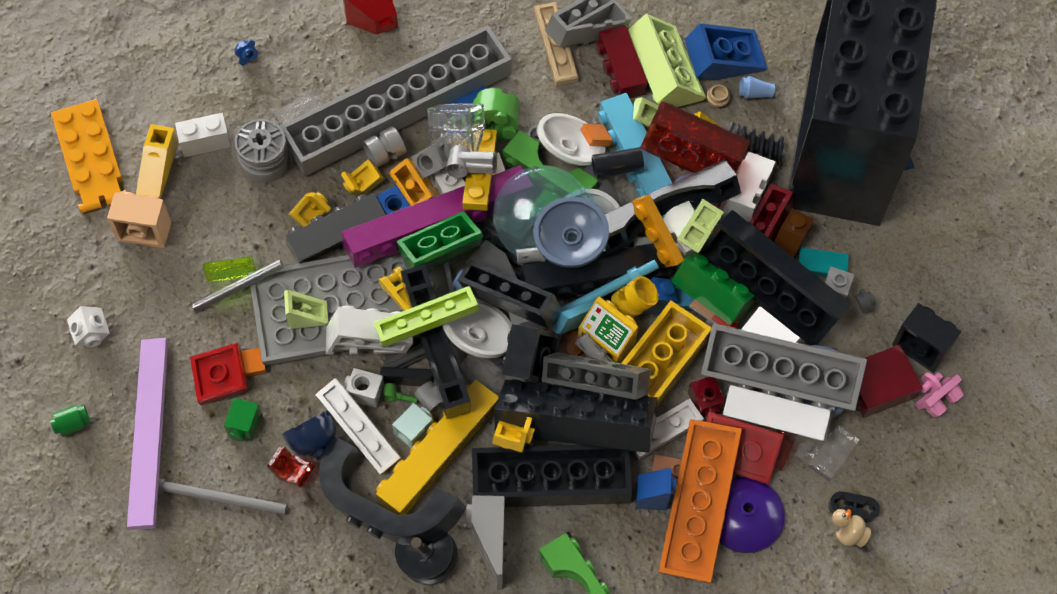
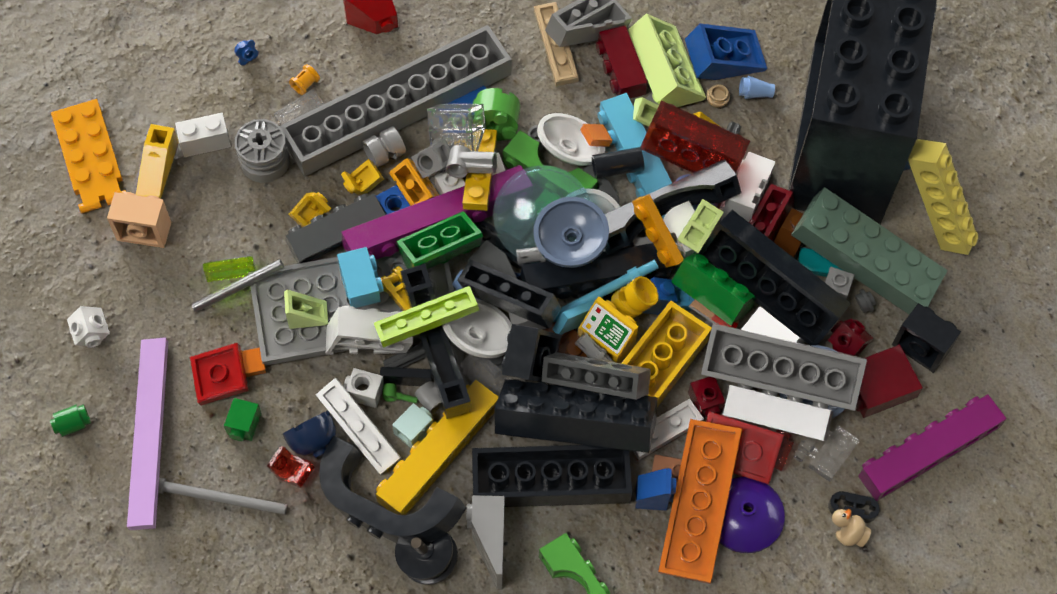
yellow bracket [492,417,535,452] -> none
black piece [732,126,784,166] -> none
bright pink hips [914,372,964,418] -> none
none -> light orange bush [289,64,320,96]
none -> medium azure brick [337,247,384,308]
none -> sand green brick [791,187,948,314]
none -> dark red brick [828,318,874,357]
none -> magenta brick [858,394,1007,501]
none -> light yellow brick [908,139,978,255]

